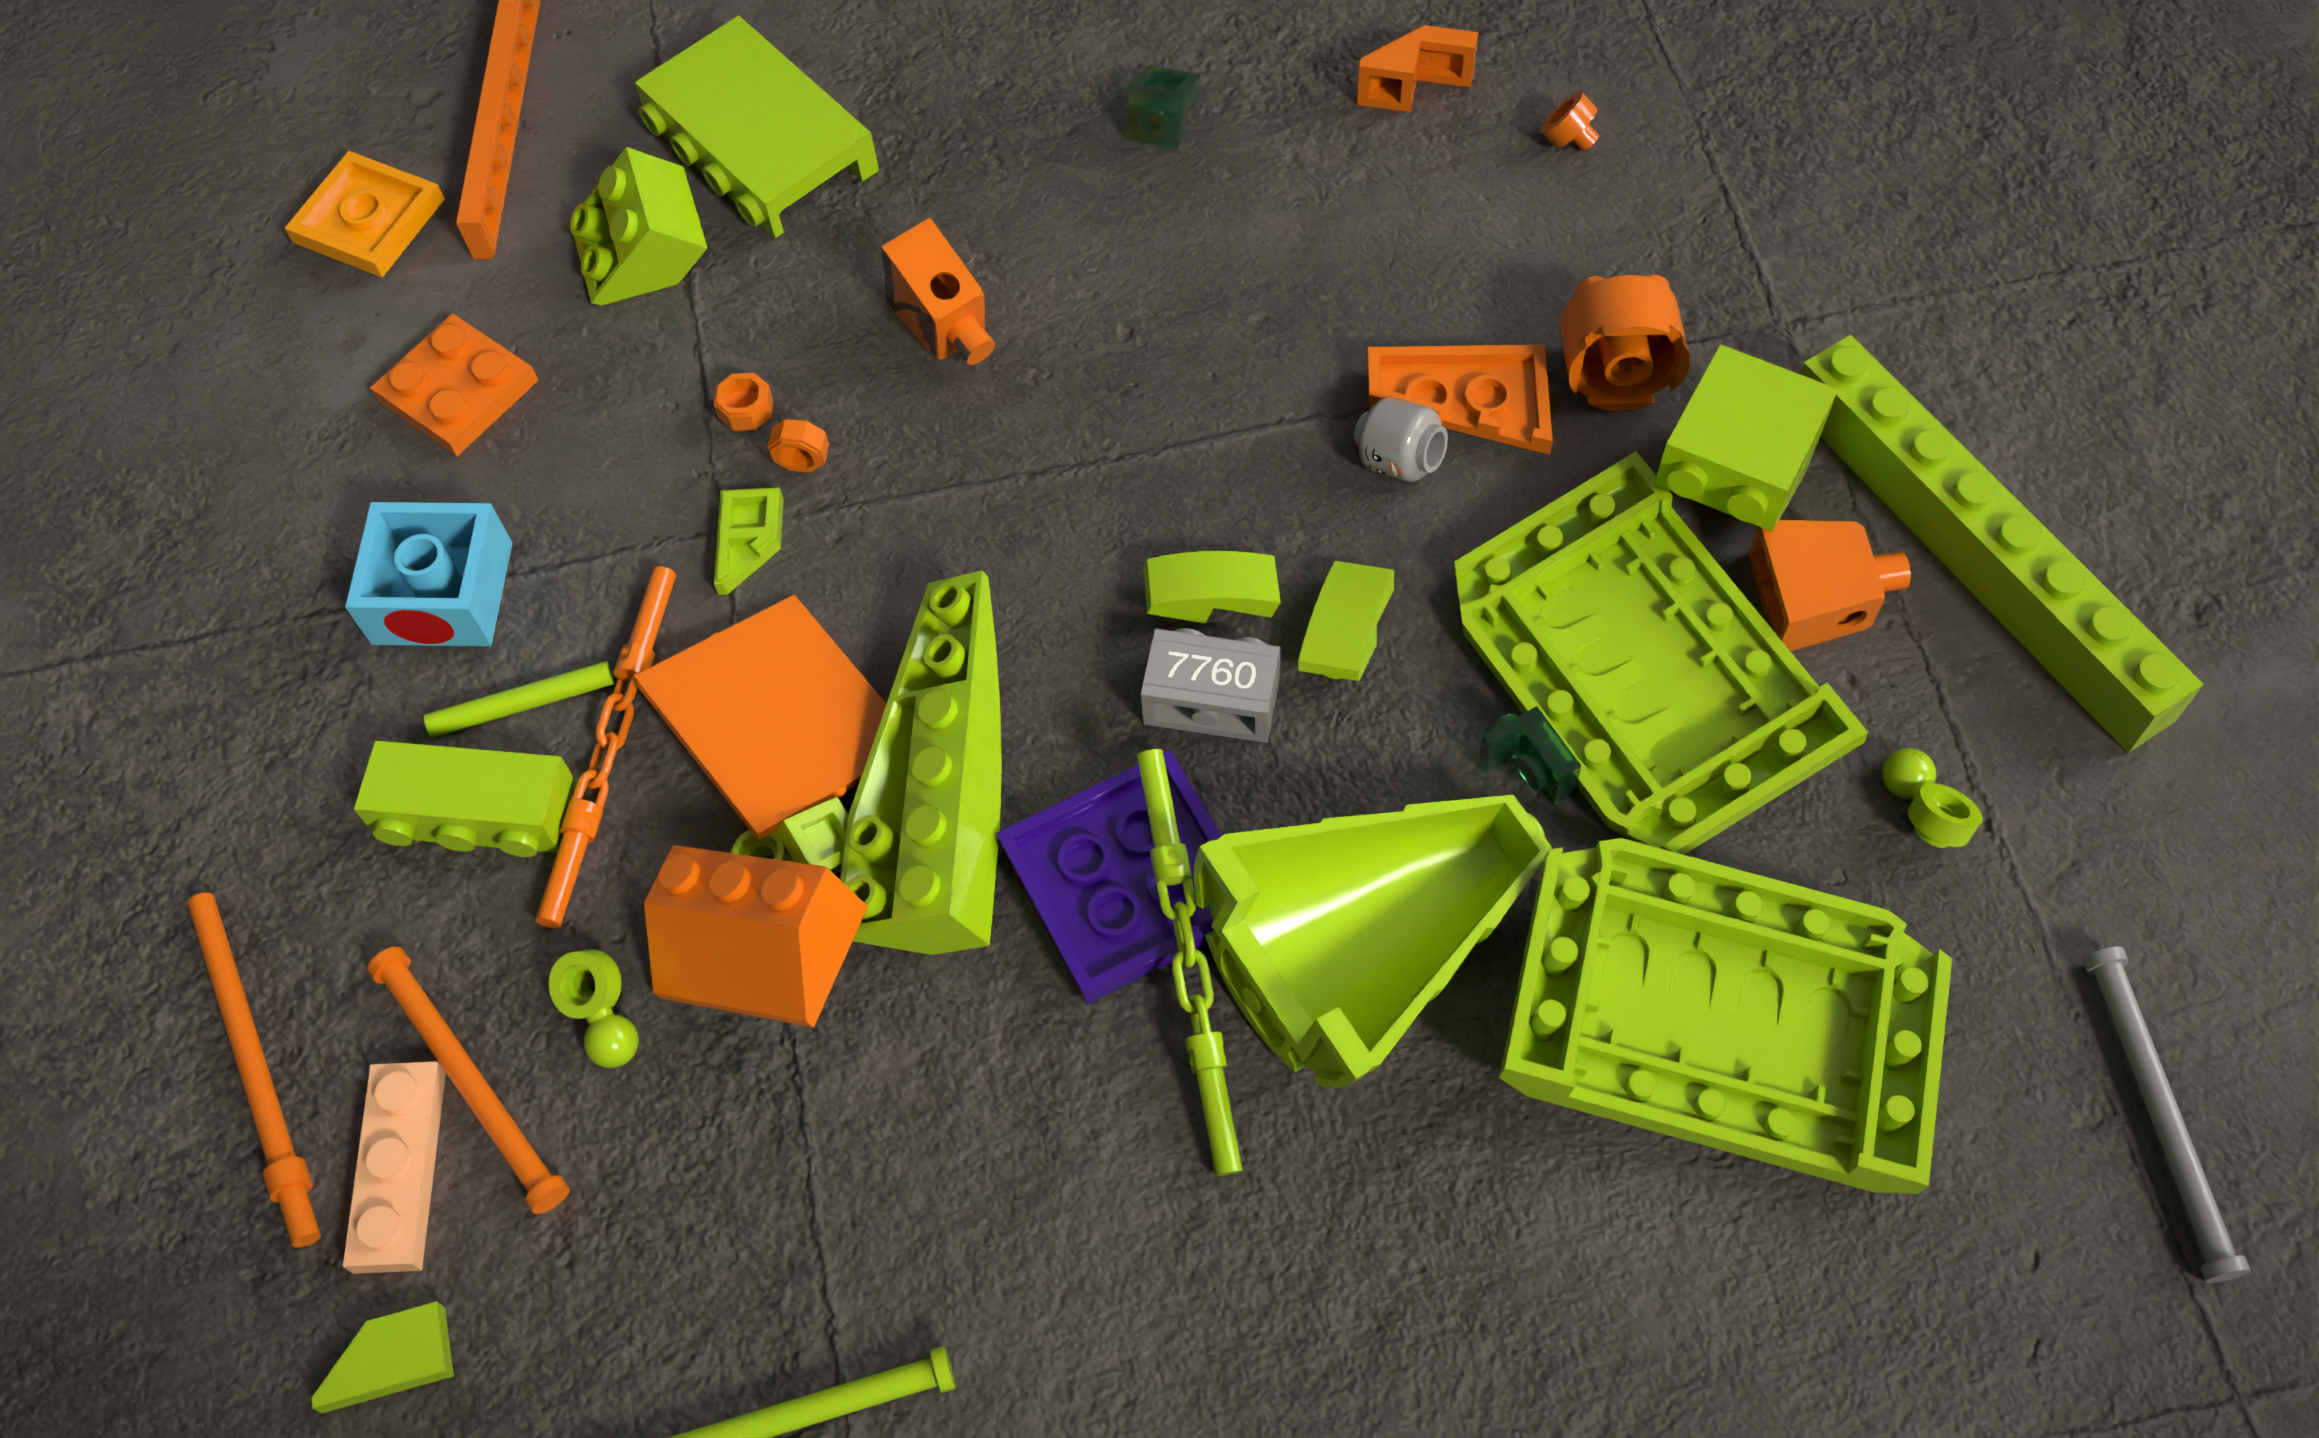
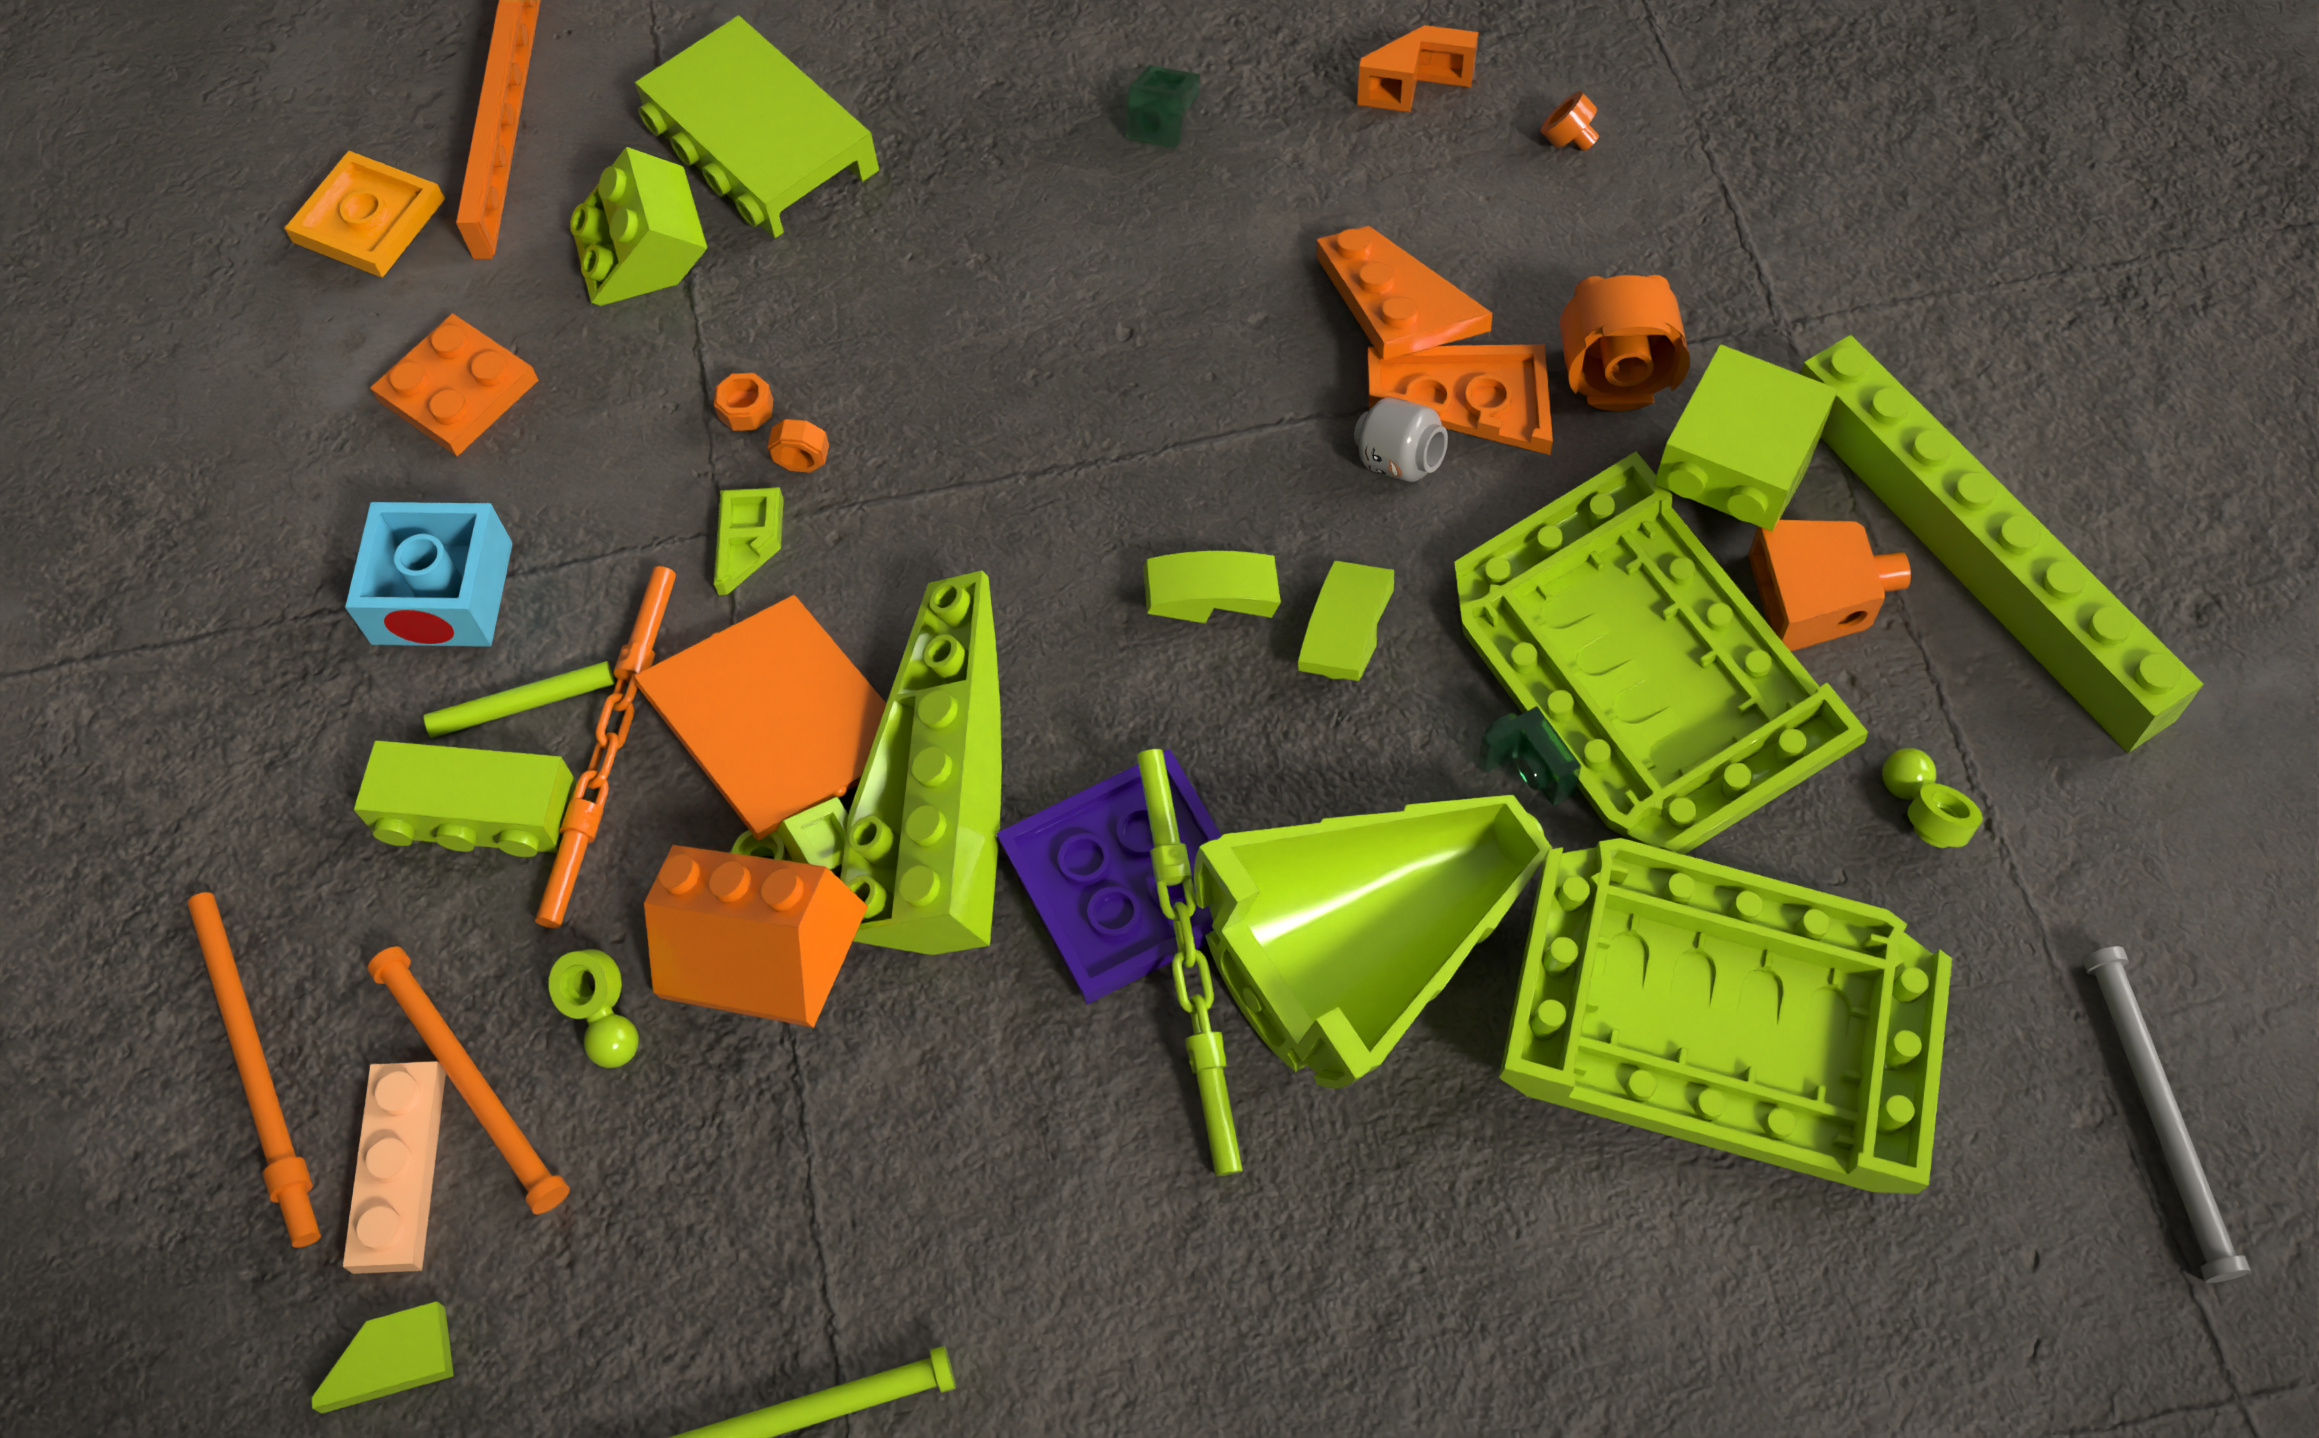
orange torso [881,218,995,365] -> none
light grey brick [1141,628,1280,743] -> none
none -> orange wing [1316,226,1493,360]

